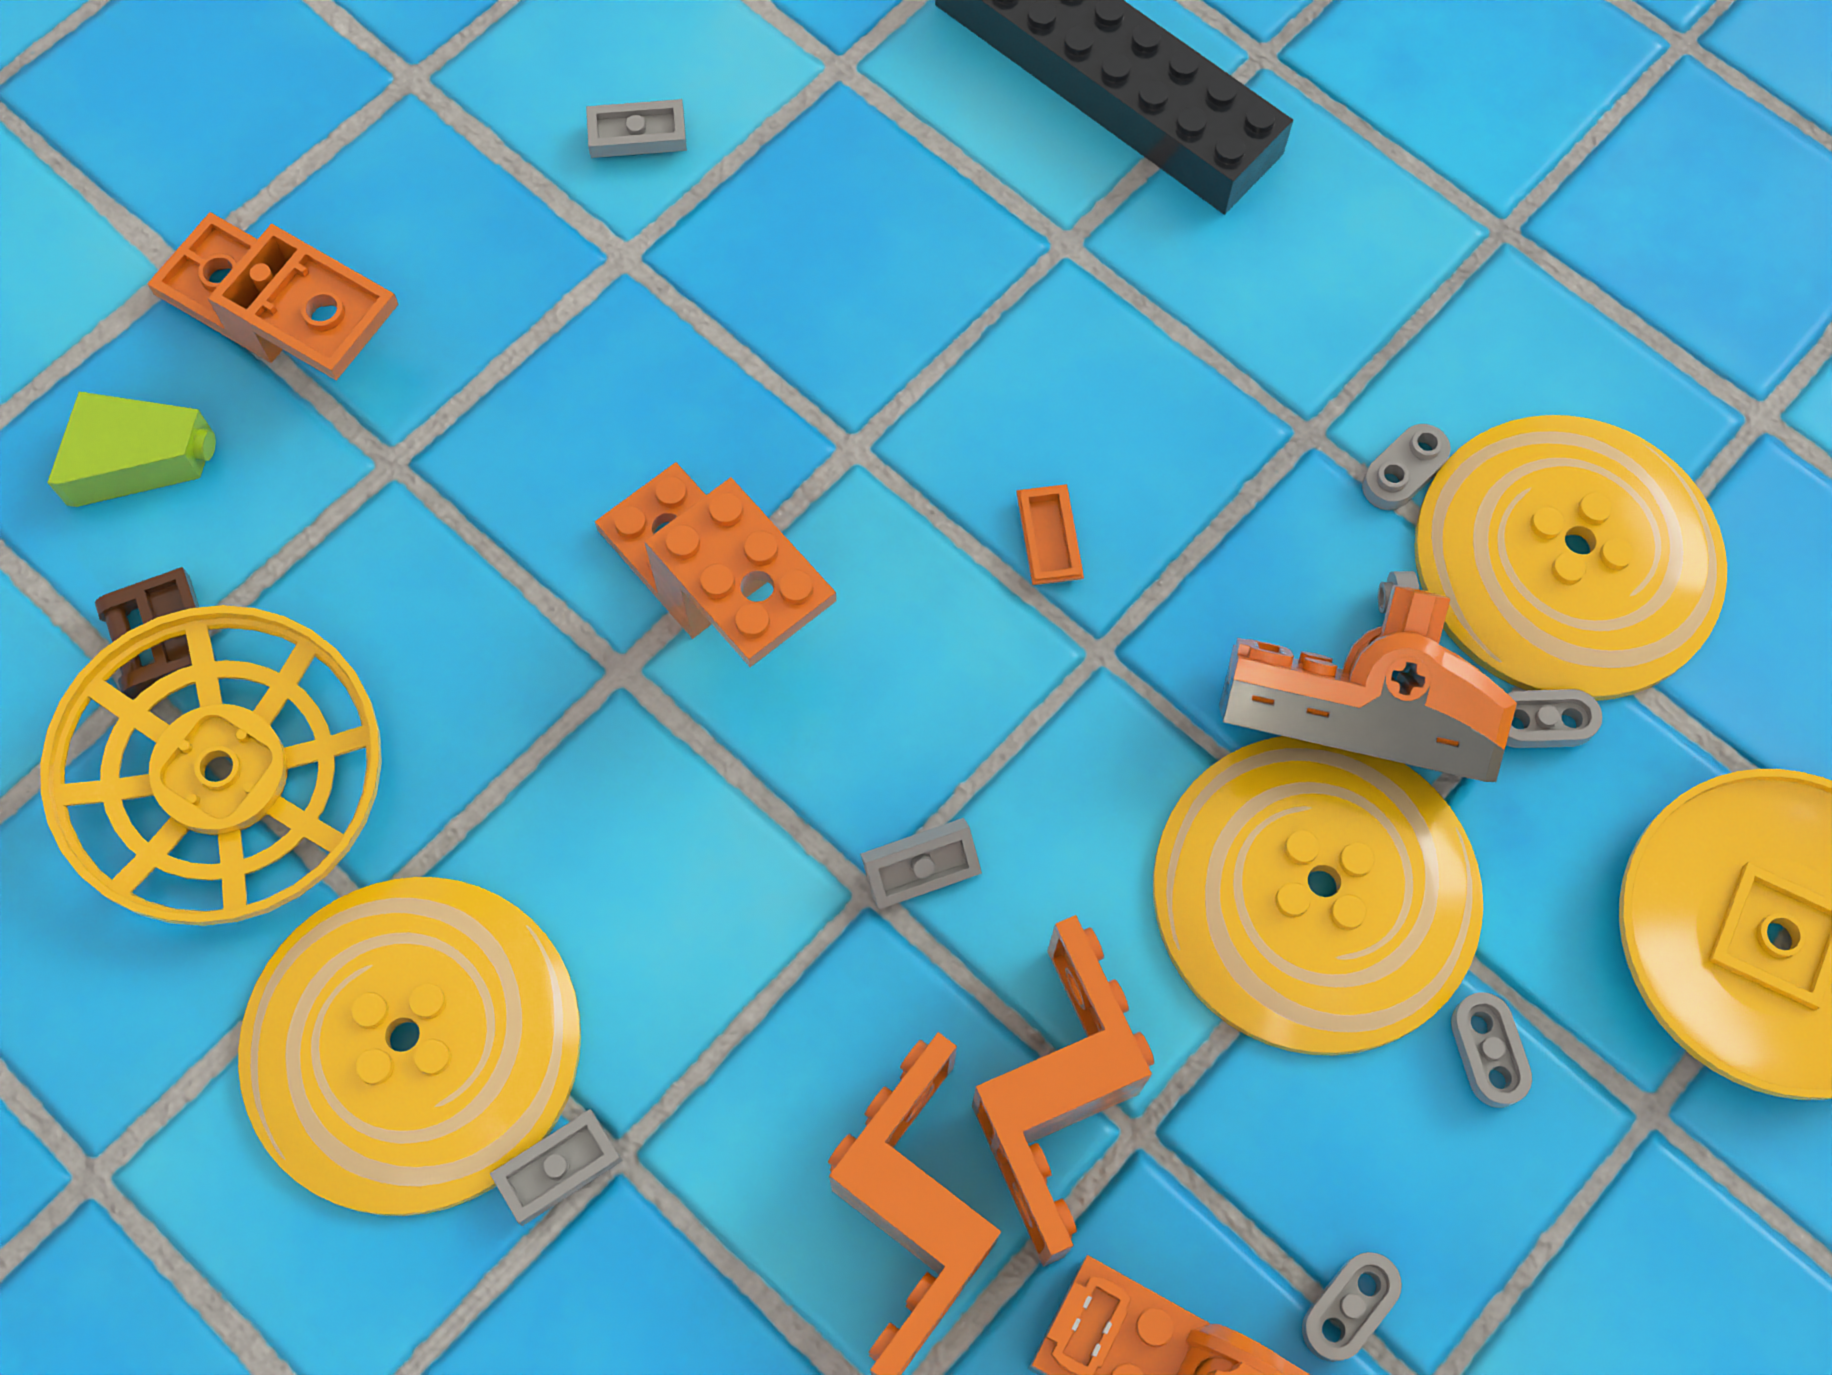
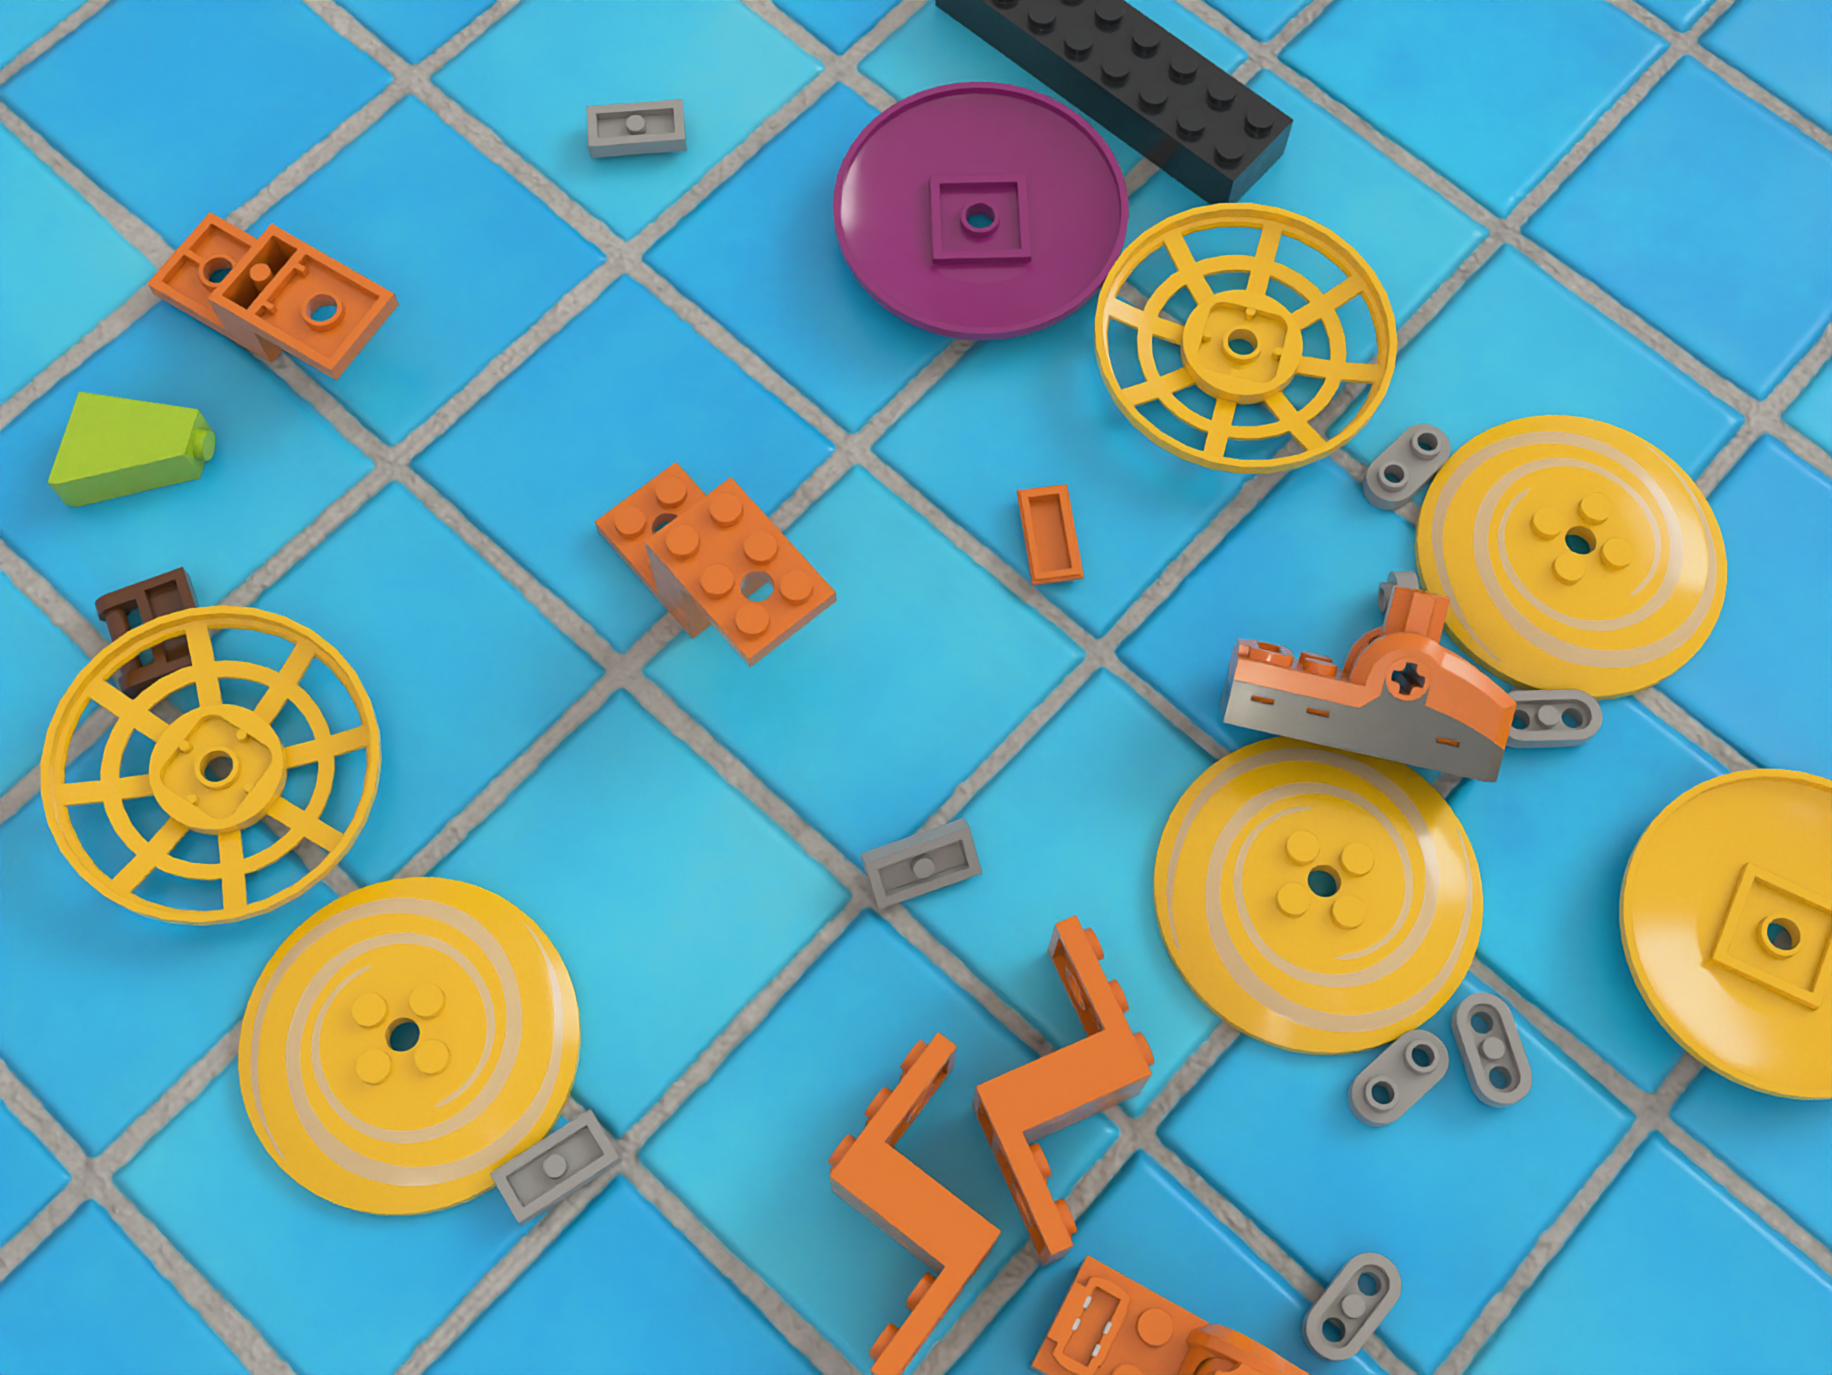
none -> magenta dish [833,82,1129,340]
none -> yellow dish [1093,203,1398,474]
none -> light grey plate [1347,1030,1449,1127]

